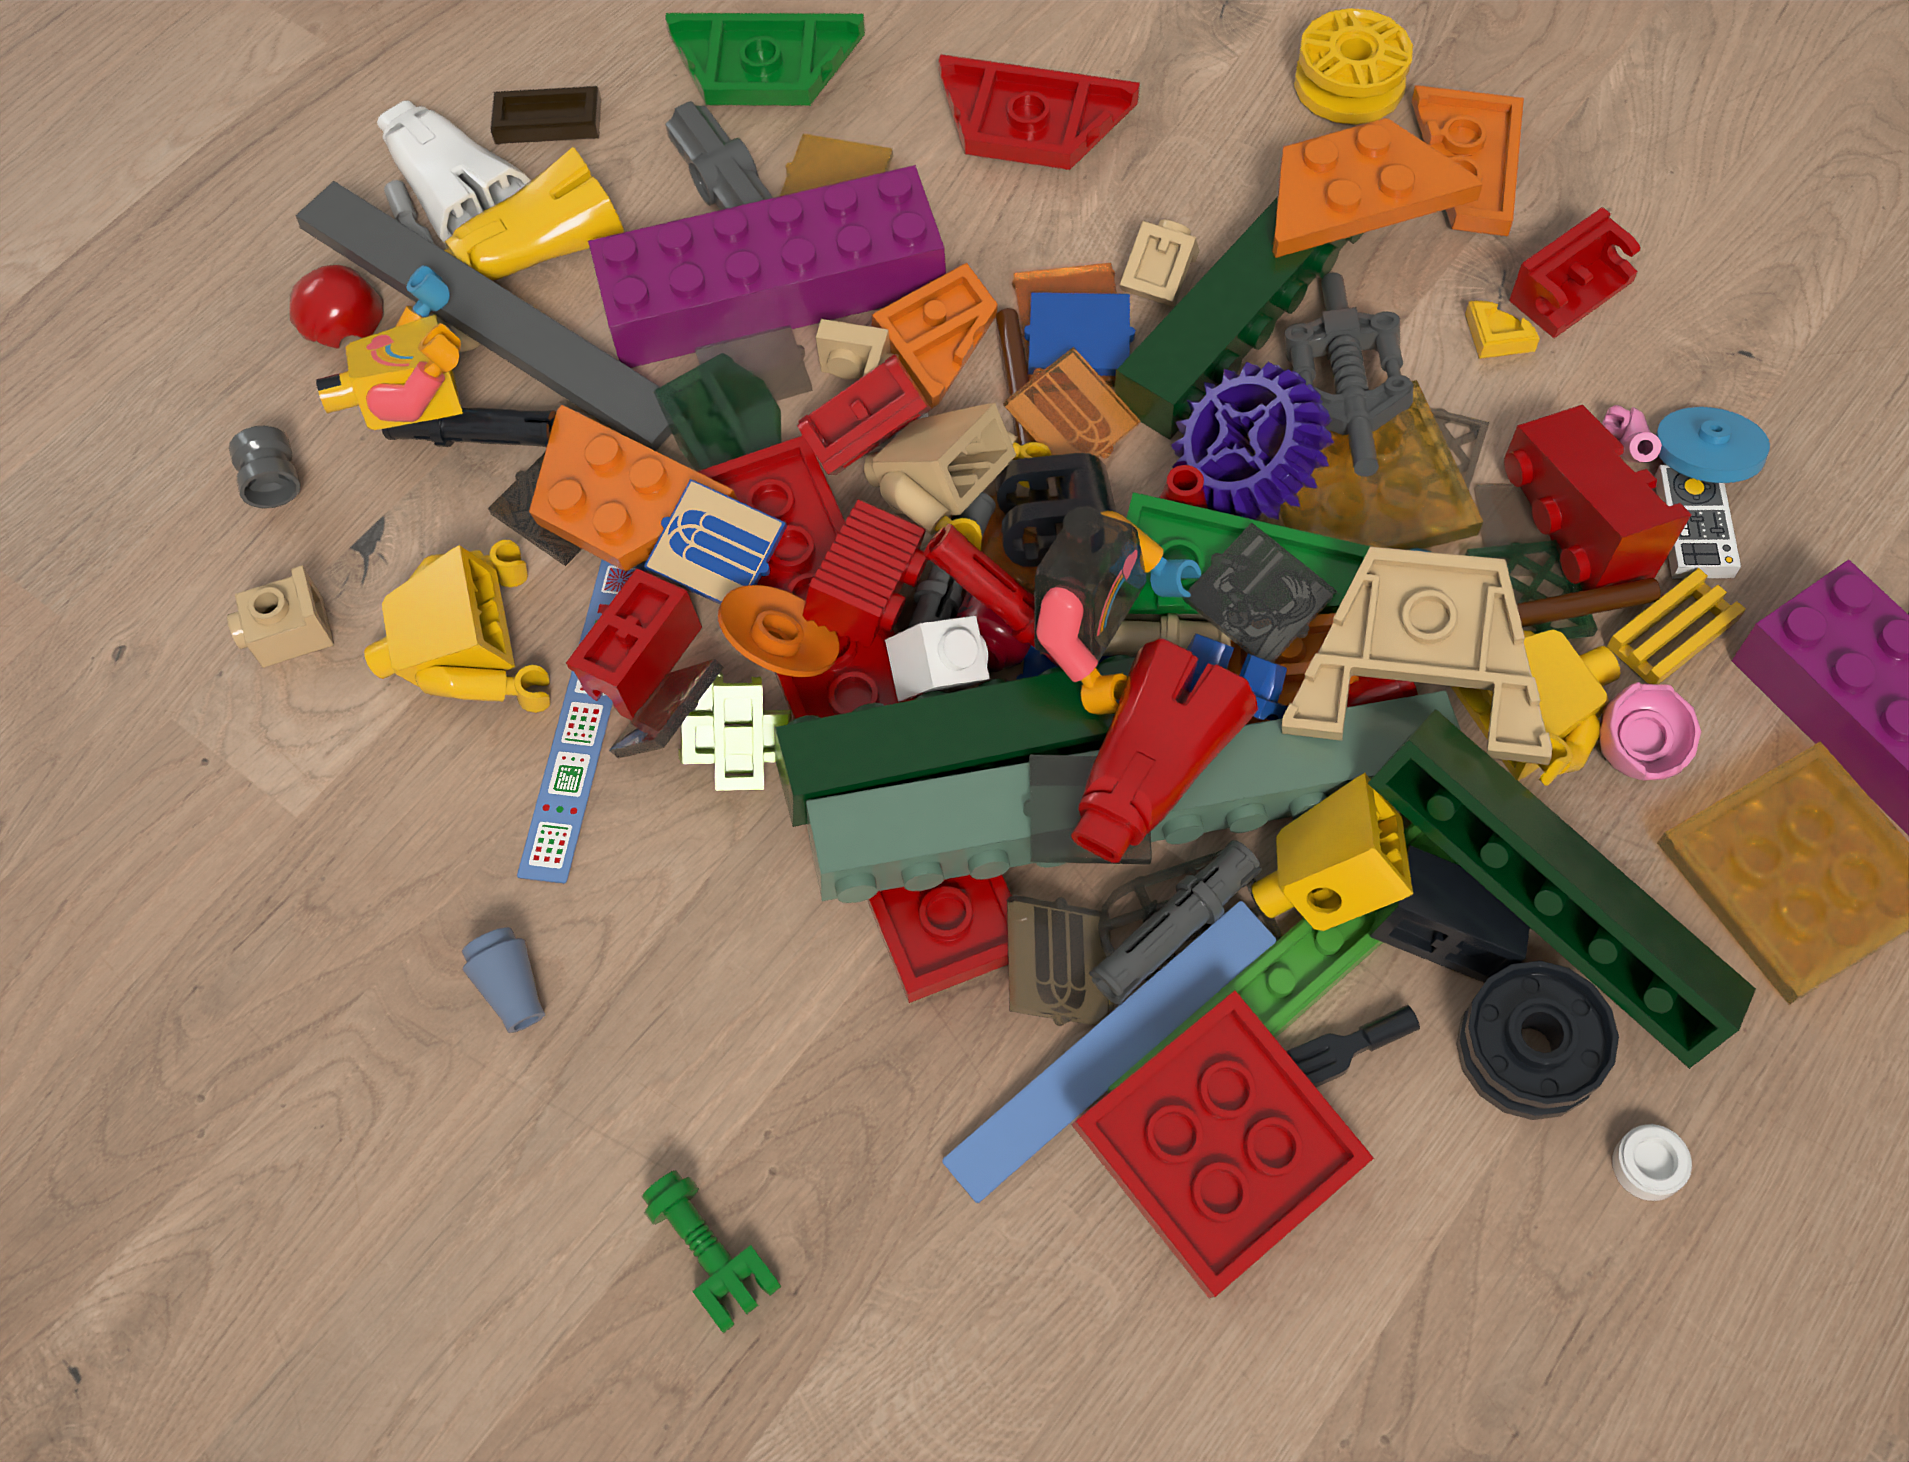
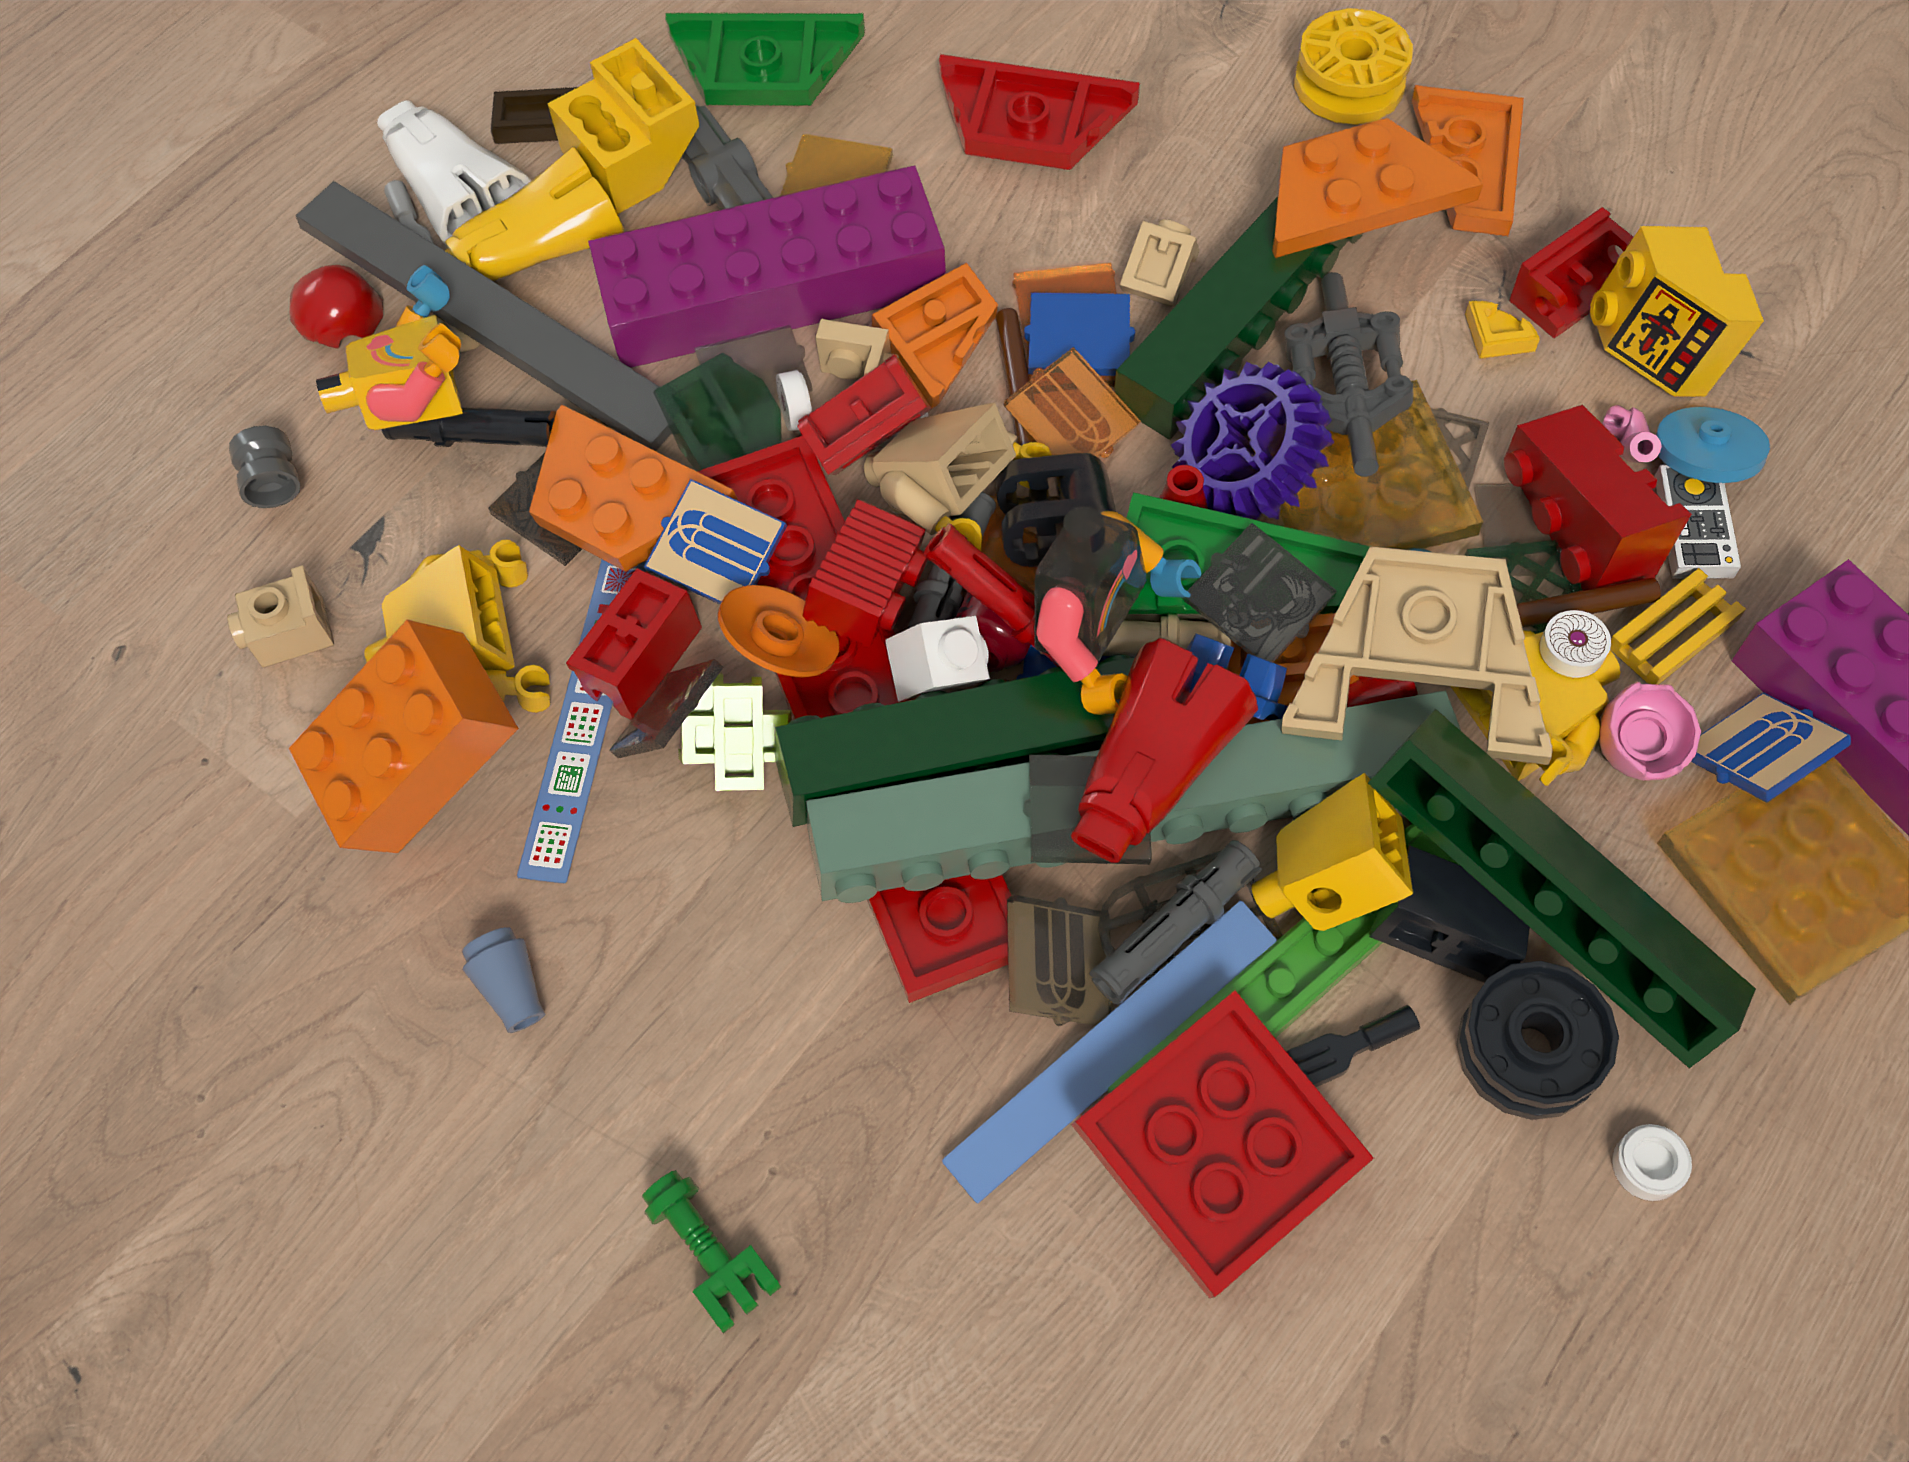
none -> orange brick [289,619,519,853]
none -> yellow piece [548,38,700,214]
none -> white tile [776,370,812,431]
none -> white tile [1540,610,1611,678]
none -> yellow piece [1590,226,1764,397]
none -> piece [1691,692,1851,803]

